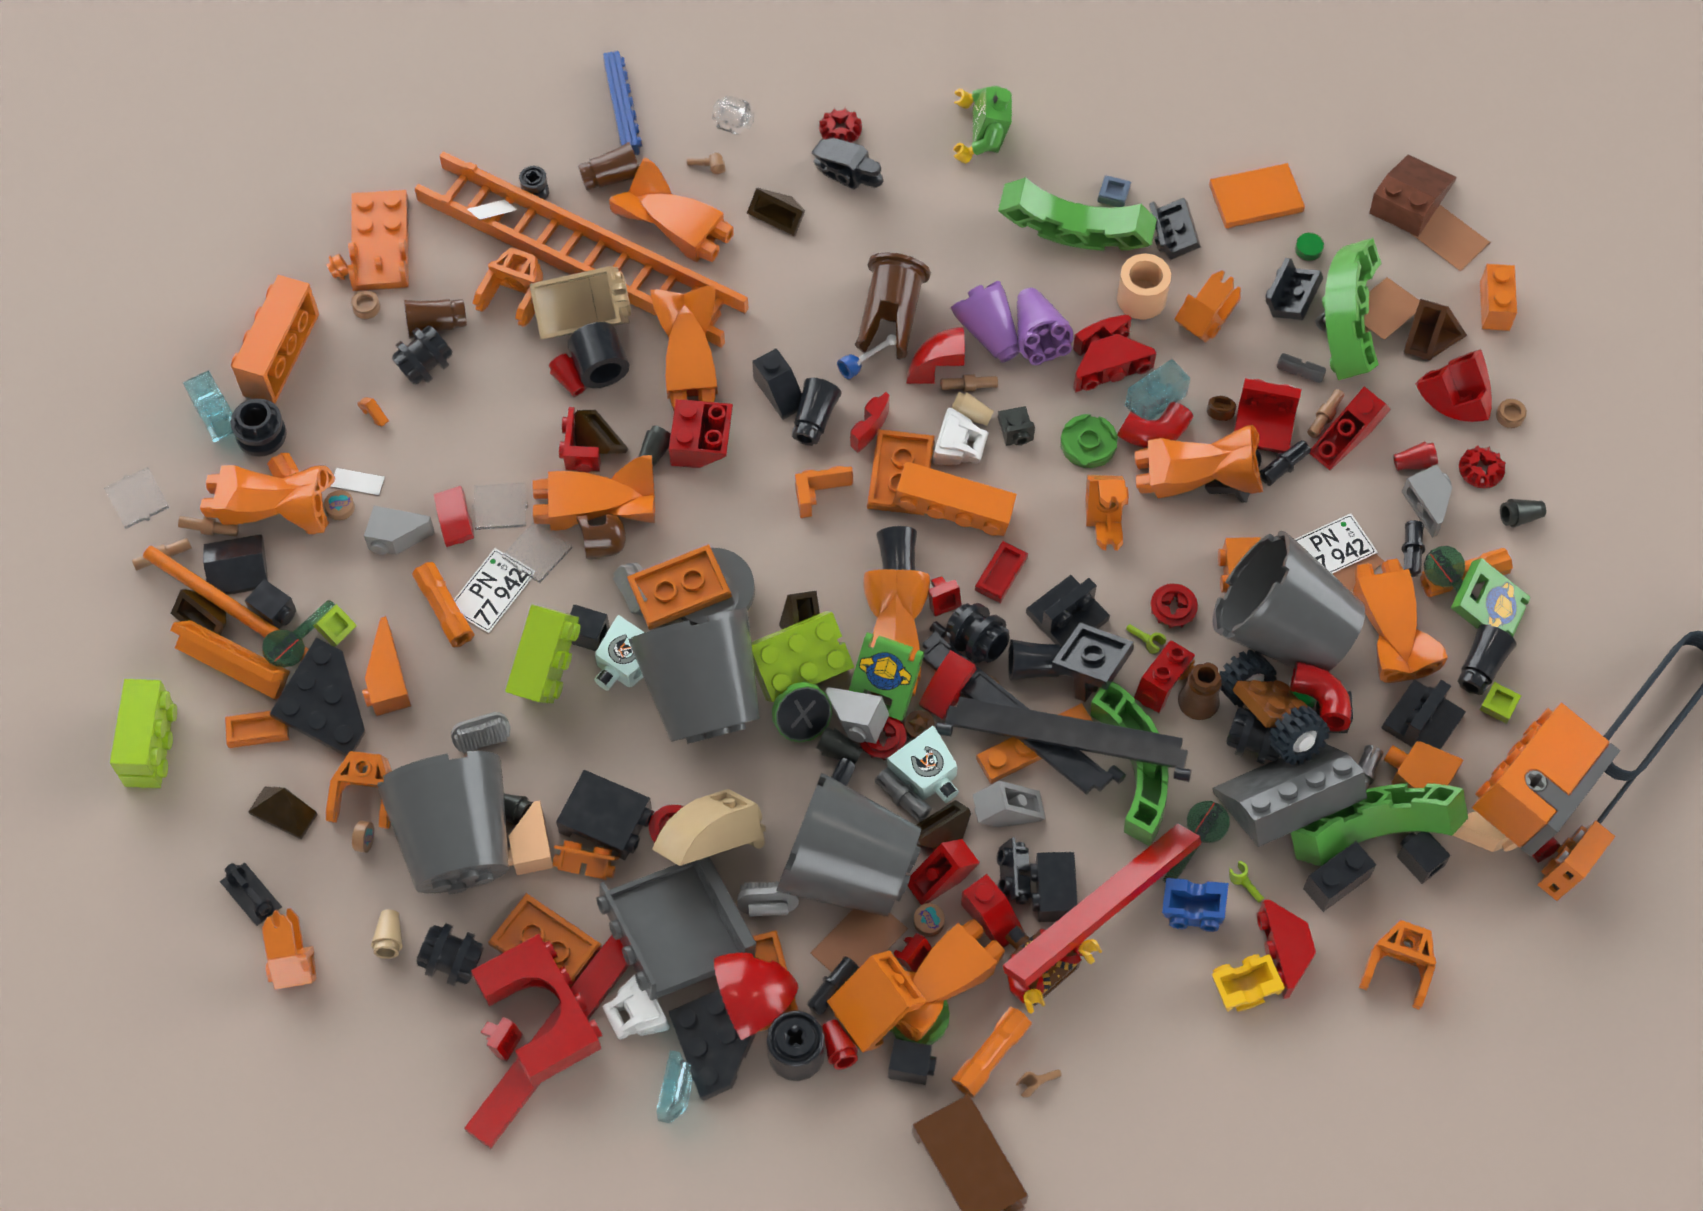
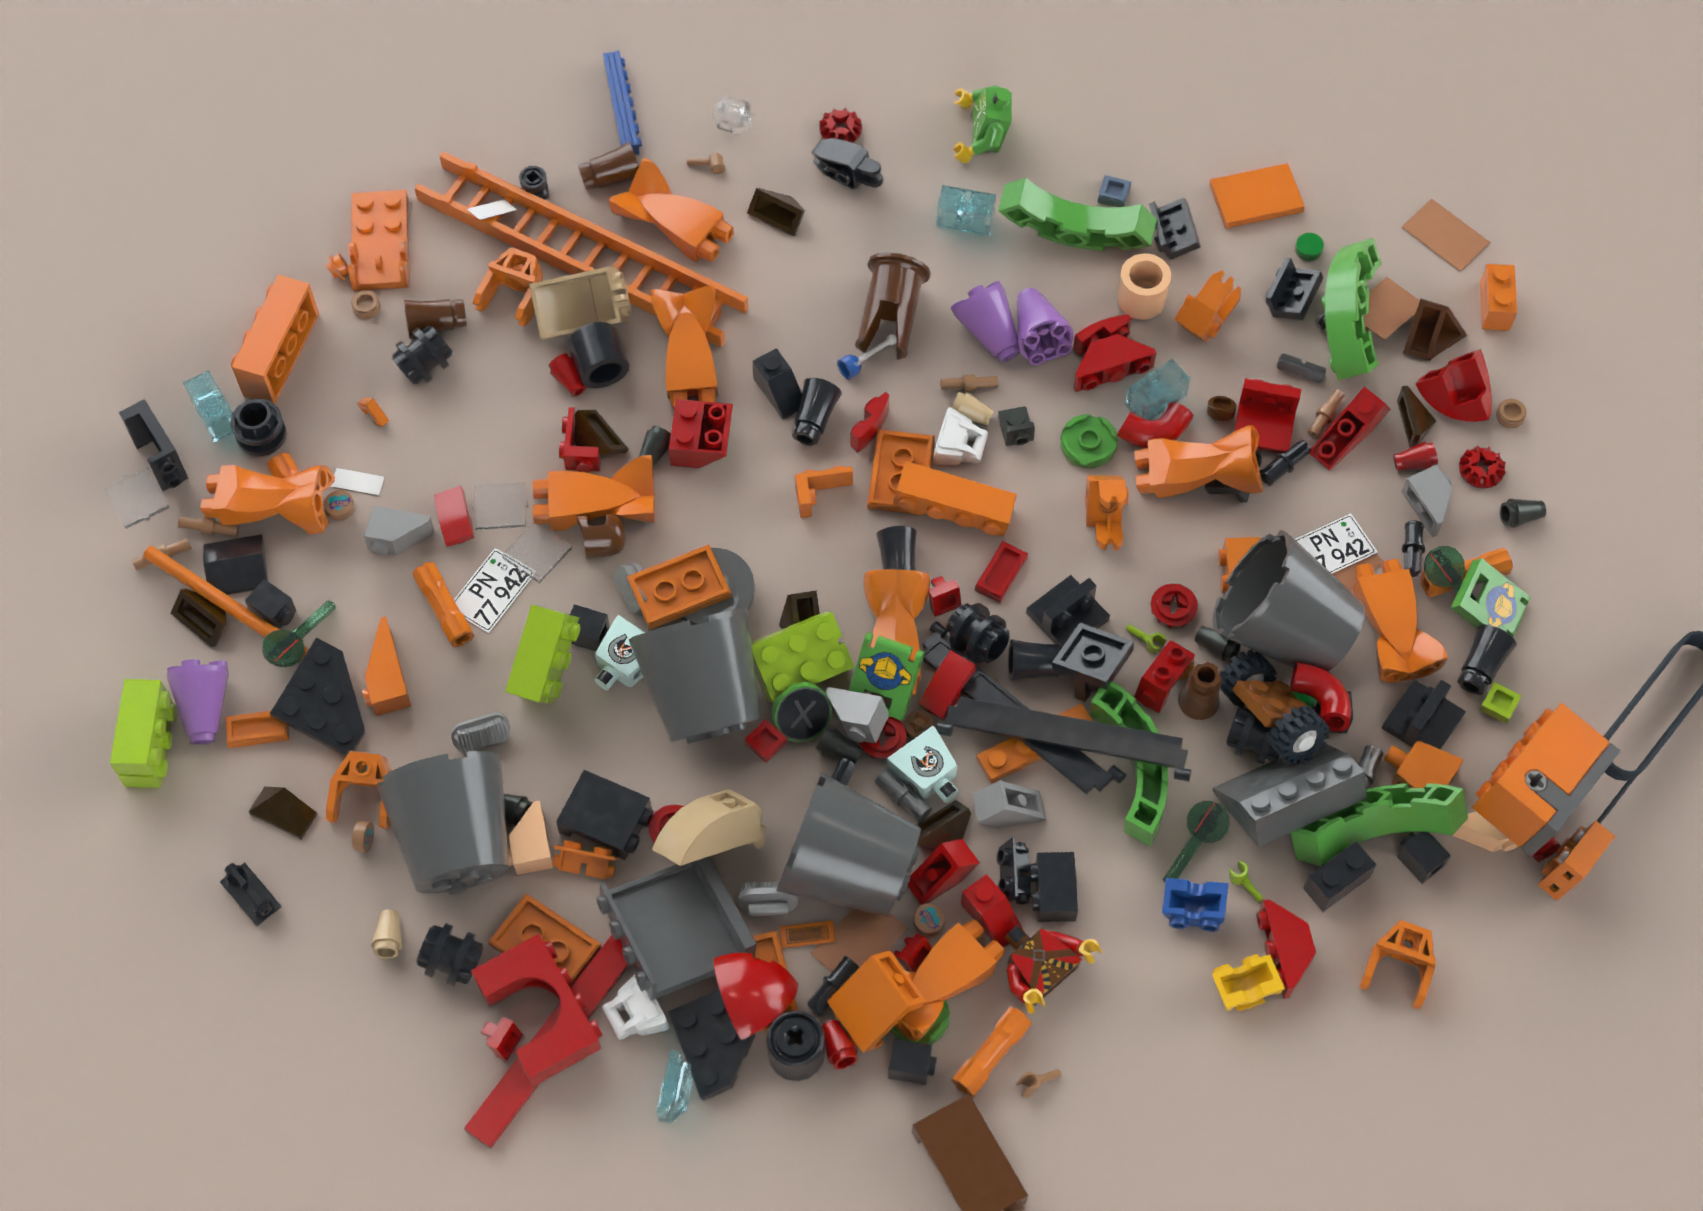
orange fence [170,620,291,699] -> none
orange piece [262,908,316,990] -> none
lime plate [313,604,357,647] -> none
red brick [906,327,965,384] -> none
tile [1002,823,1201,988] -> none
copper slope [1369,154,1457,237] -> none
none -> black panel [118,399,188,491]
none -> medium lavender cone [167,659,229,744]
none -> red tile [744,719,788,763]
none -> sticker [779,920,836,948]
none -> clear light blue brick [936,185,996,236]
none -> pearl dark grey cone [1195,626,1241,662]
none -> dark brown slope [1397,386,1436,448]

